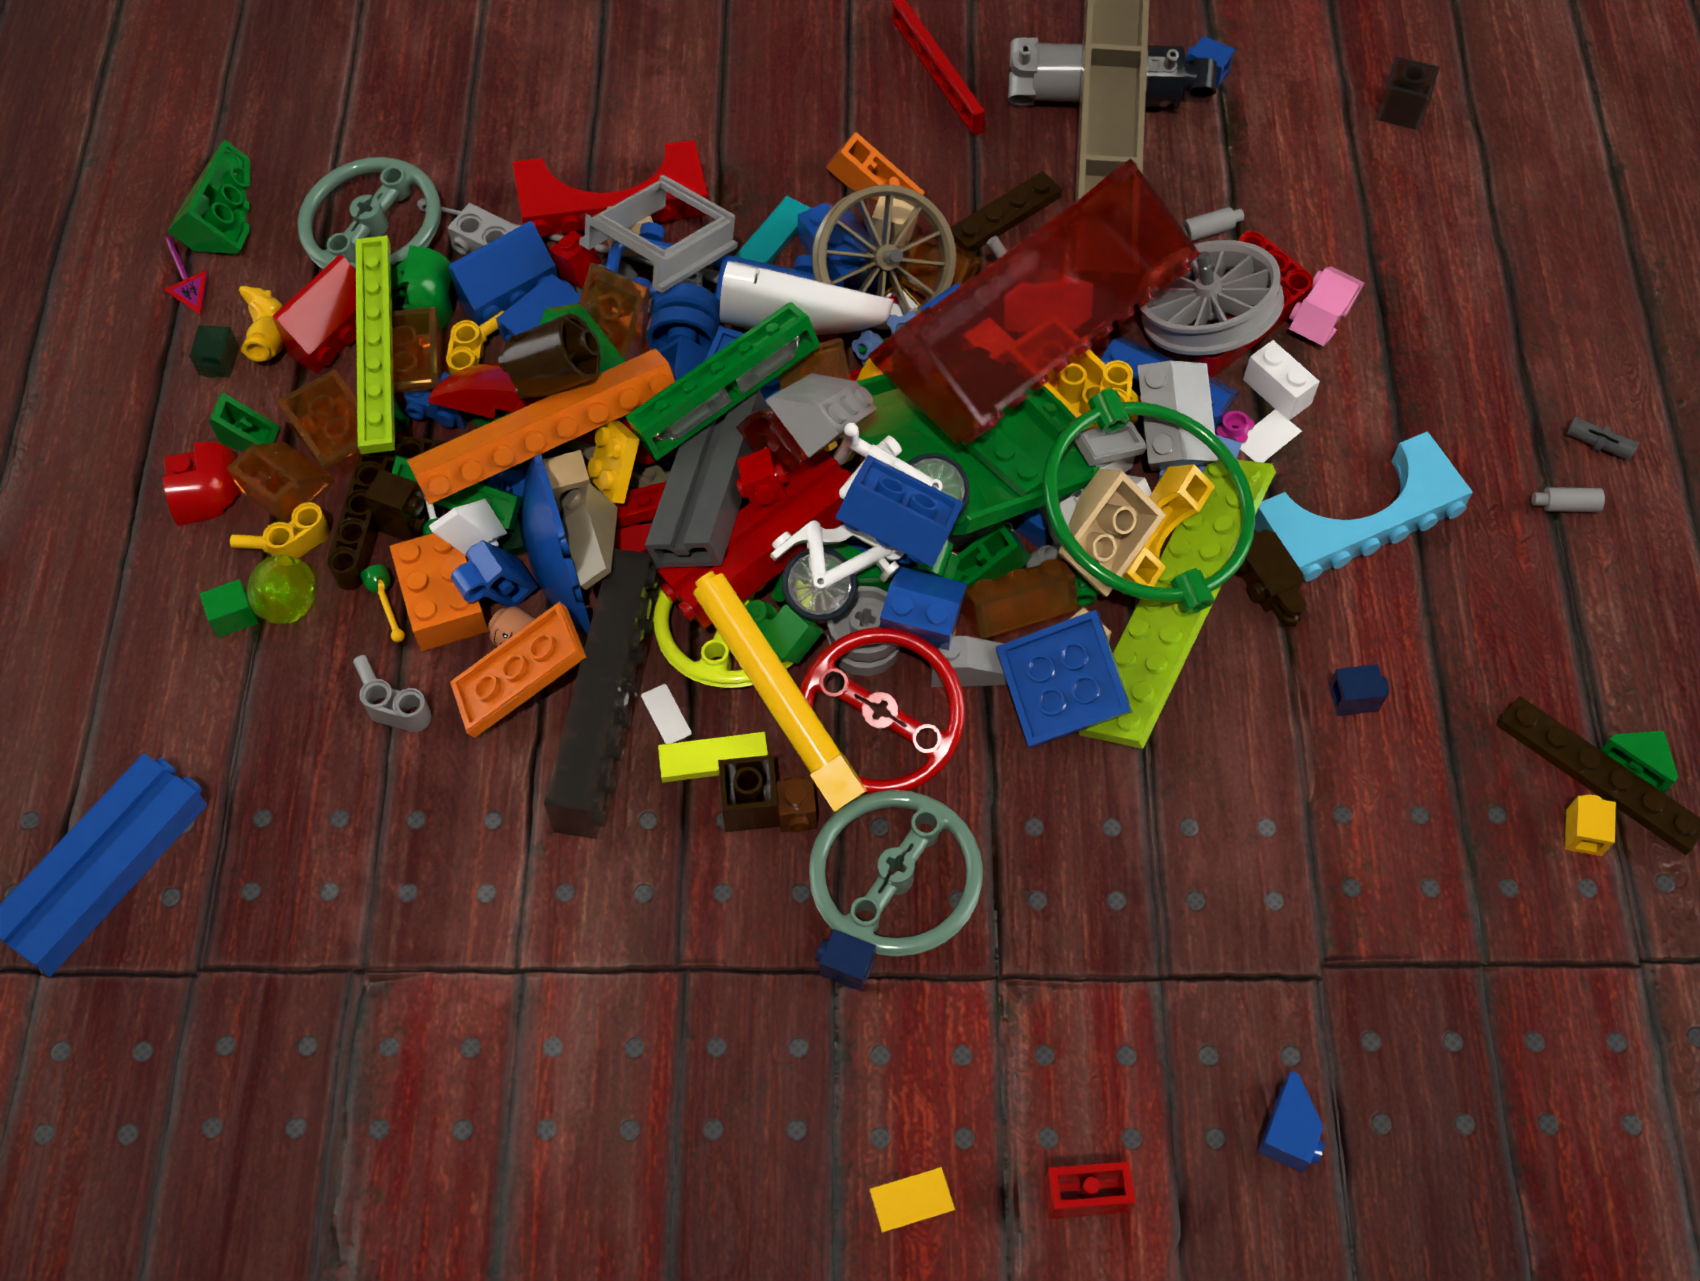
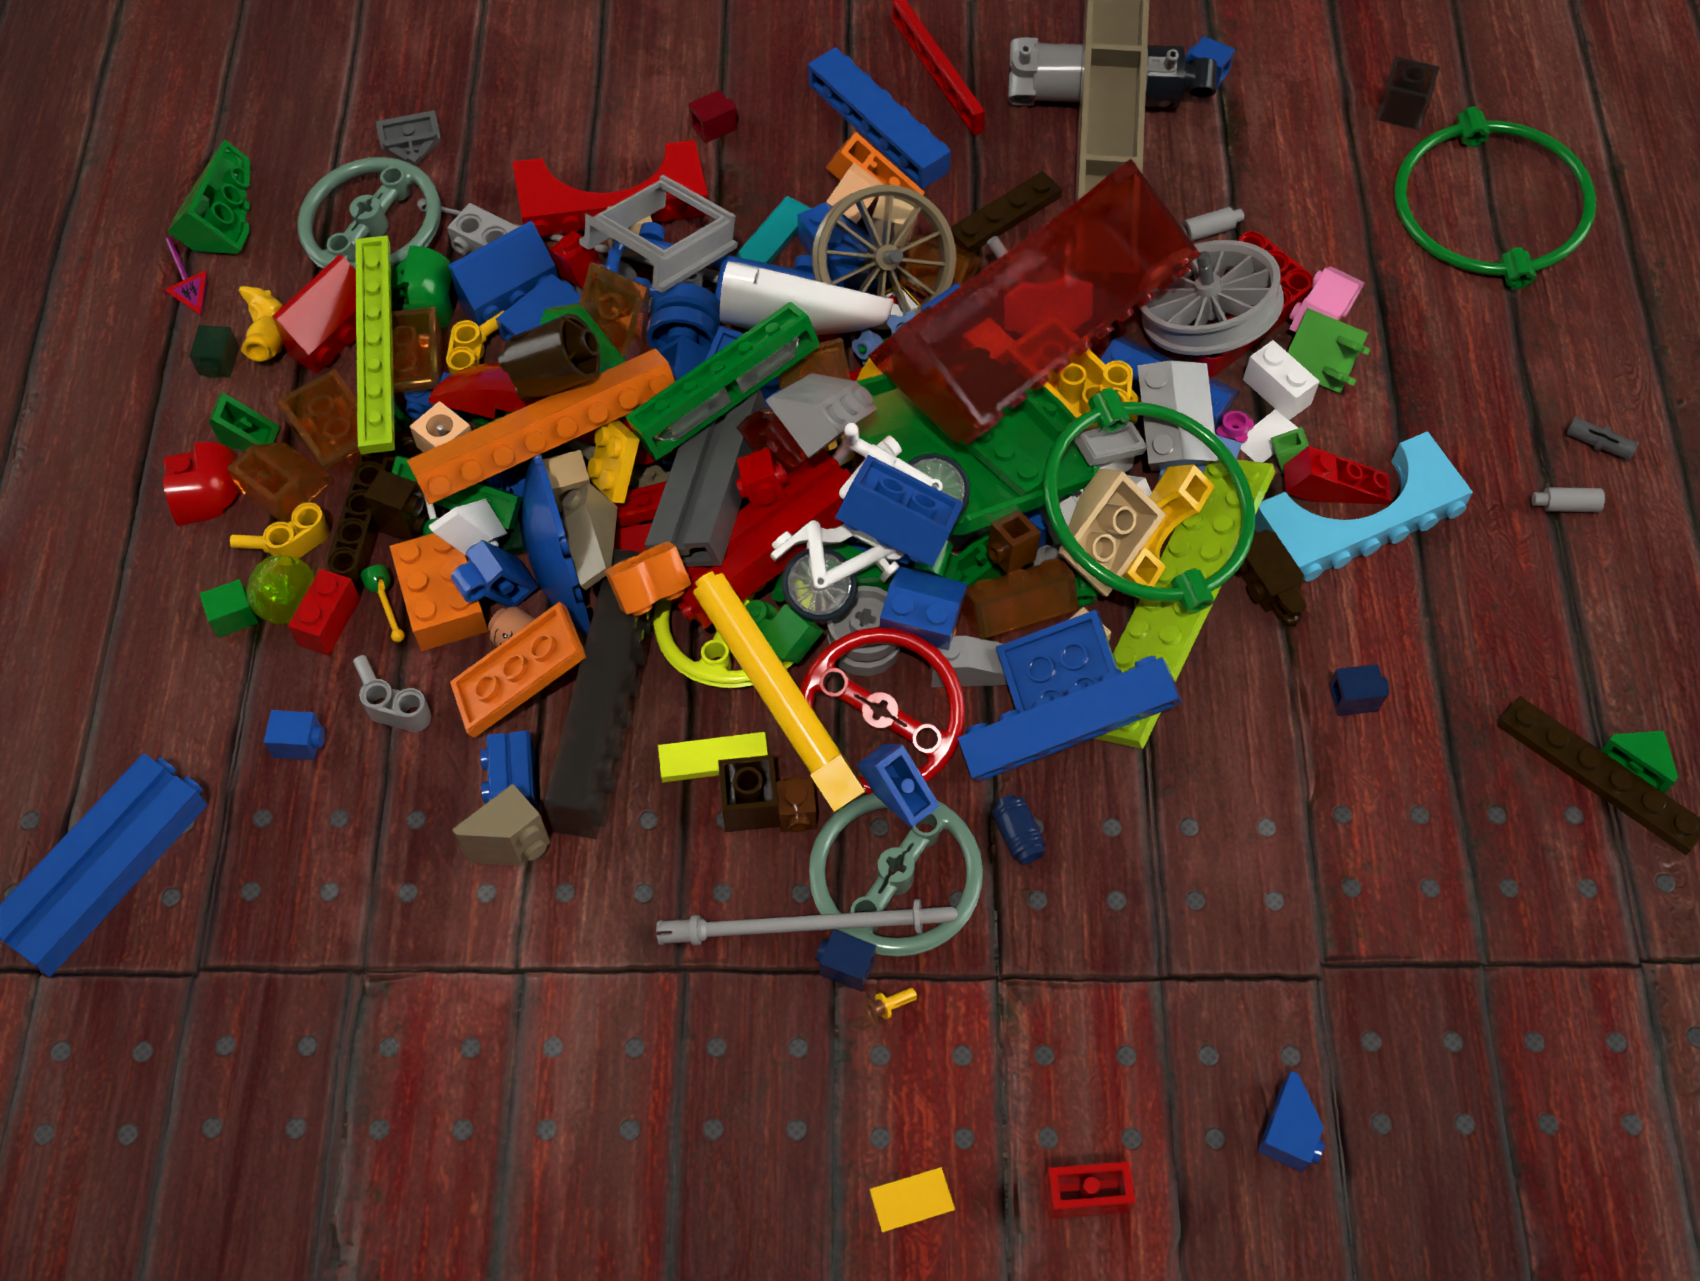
white sticker [641,684,692,744] -> none
yellow brick [1565,795,1616,856] -> none
none -> blue brick [264,710,325,760]
none -> red brick [288,569,361,656]
none -> dark grey slope [375,110,441,165]
none -> light nougat piece [410,401,472,452]
none -> dark tan slope [452,784,550,866]
none -> blue brick [480,730,537,809]
none -> orange brick [605,541,691,616]
none -> light grey bar [656,899,958,946]
none -> dark red brick [688,89,738,144]
none -> blue brick [808,47,951,189]
none -> light nougat piece [826,163,884,224]
none -> piece [850,988,917,1032]
none -> blue slope [856,744,940,827]
none -> blue brick [958,656,1183,782]
none -> reddish brown brick [987,510,1041,574]
none -> dark blue head [992,794,1046,865]
none -> bright green slope [1270,427,1309,474]
none -> red slope [1283,446,1392,505]
none -> bright green plate [1287,308,1371,393]
none -> green piece [1394,106,1596,290]

